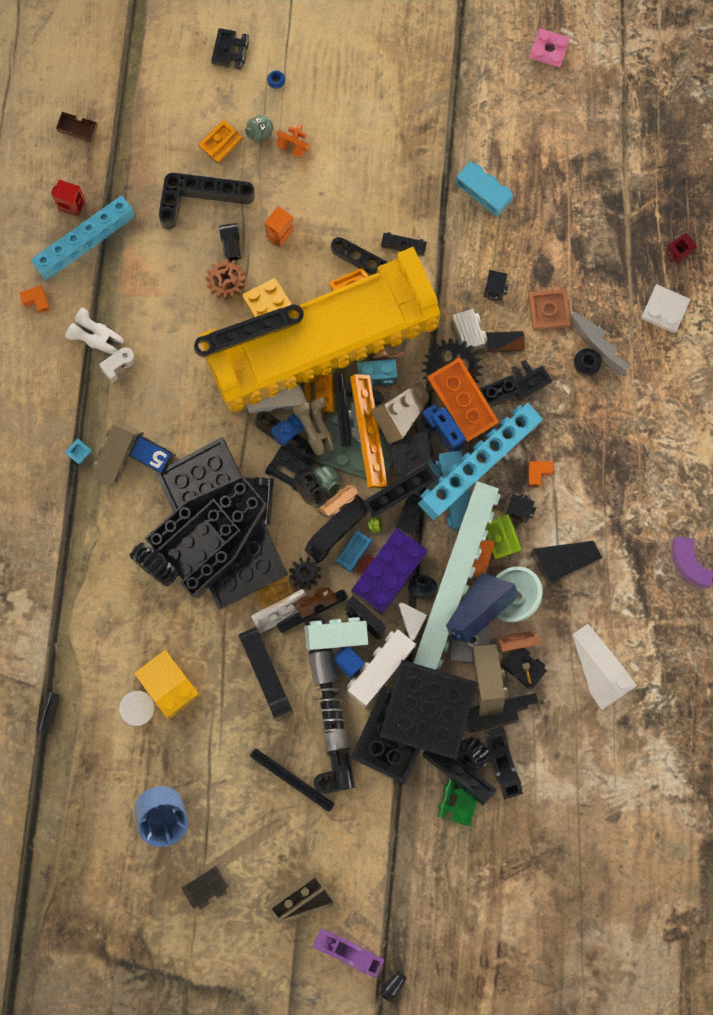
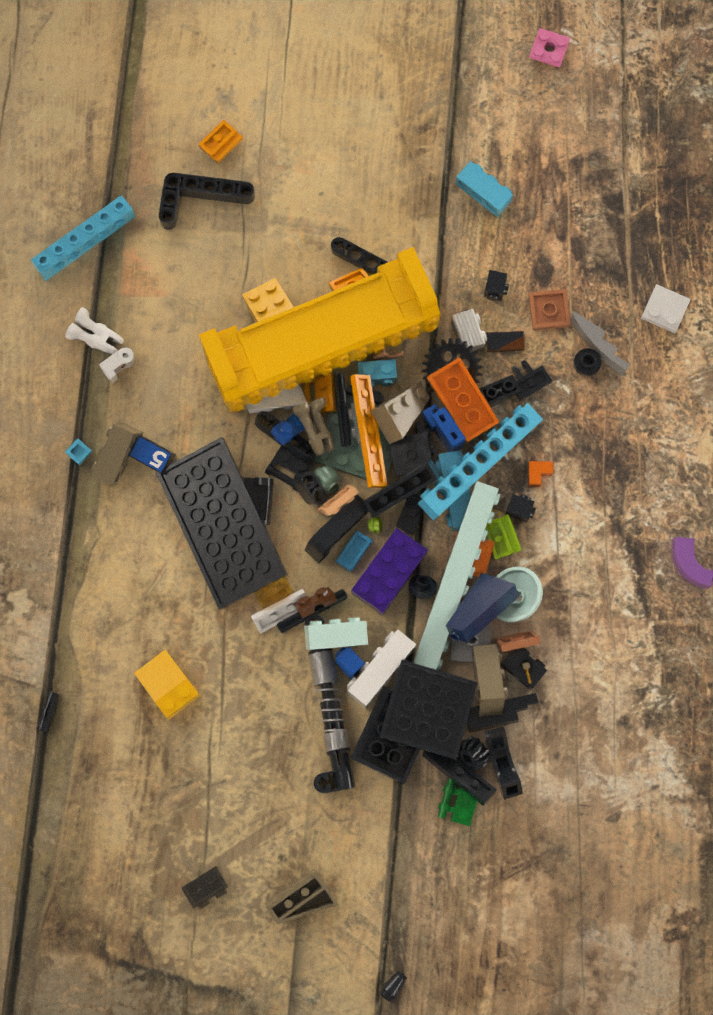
orange piece [19,285,50,314] -> none
red brick [51,179,86,217] -> none
reddish brown piece [56,112,98,142] -> none
white sticker [119,691,155,726] -> none
black gear [129,542,179,586] -> none
medium blue piece [134,786,188,847] -> none
black wedge [145,475,268,598] -> none
black plate [194,304,304,357] -> none
nougat gear [205,259,246,300] -> none
black plate [211,28,249,70] -> none
black piece [219,223,241,262] -> none
black beam [238,627,294,722] -> none
sand green head [245,115,273,142] -> none
black axle [250,749,335,812] -> none
orange brick [264,206,294,247] -> none
blue plate [267,70,285,89] -> none
orange hips [276,124,311,158] -> none
black gear [289,557,321,590] -> none
medium lavender arch [312,928,385,978] -> none
black container [345,596,386,640] -> none
clear red plate [356,554,374,576] -> none
black piece [381,232,427,256] -> none
white slope [398,603,427,642] -> none
black wedge [531,541,602,586] -> none
white wedge [572,624,637,710] -> none
dark red brick [666,233,697,264] -> none

